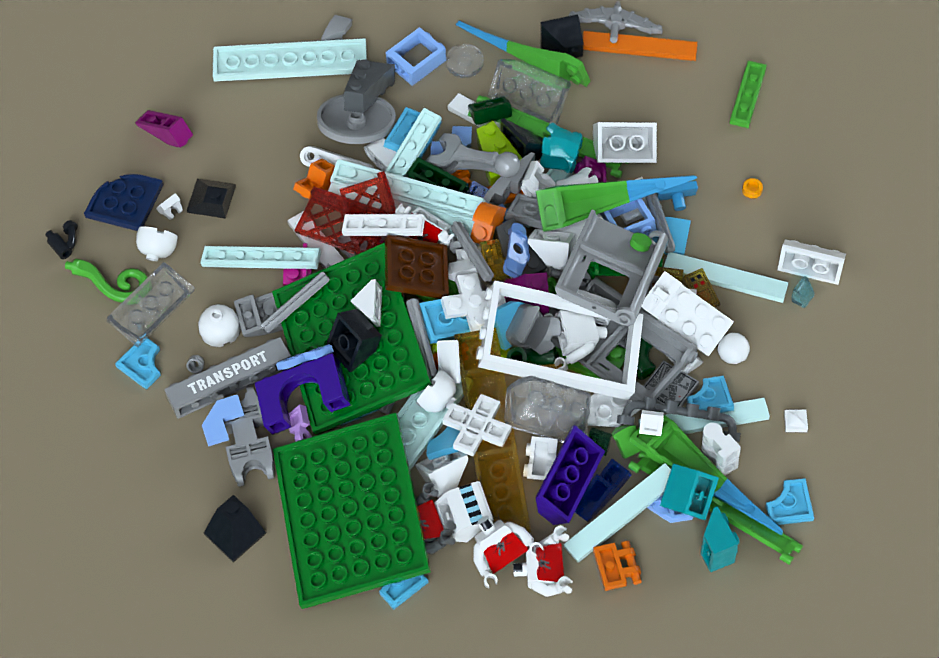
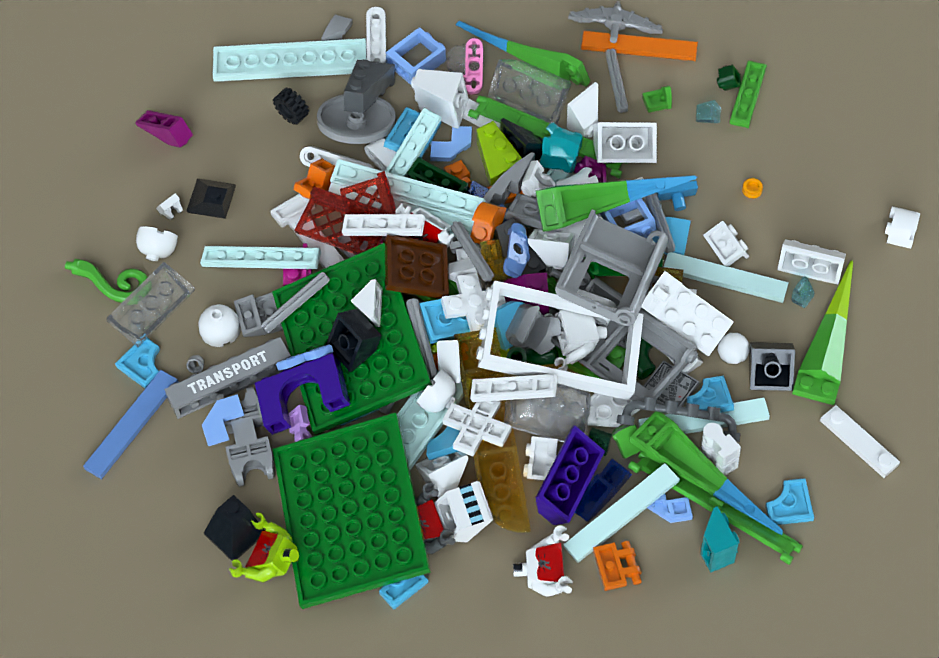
black plant [45,220,78,259] -> none
dark blue plate [84,174,164,231] -> none
light grey piece [426,133,520,178] -> none
dark green slope [468,96,512,125] -> none
torso [473,516,544,588] -> none
black slope [540,14,584,58] -> none
bright green tile [630,233,652,252] -> none
white tile [639,410,664,436] -> none
teal slope [659,464,719,520] -> none
clear yellow tile [683,268,720,308] -> none
white tile [784,410,808,432] -> none
none -> medium blue tile [83,370,179,480]
none -> lime torso [229,512,299,582]
none -> white tile [270,193,315,228]
none -> black tyre [273,88,309,125]
none -> white plate [366,7,386,63]
none -> white slope [411,69,469,129]
none -> bright pink beam [463,38,483,94]
none -> white plate [470,374,557,402]
none -> white slope [567,82,598,138]
none -> light grey axle [605,48,628,113]
none -> bright green tile [642,86,672,113]
none -> clear light blue slope [696,100,721,123]
none -> white bracket [703,221,750,267]
none -> dark green plate [717,64,741,91]
none -> black slope [749,342,795,391]
none -> bright green plate [792,261,853,405]
none -> white plate [820,405,900,478]
none -> white cylinder [885,206,920,249]

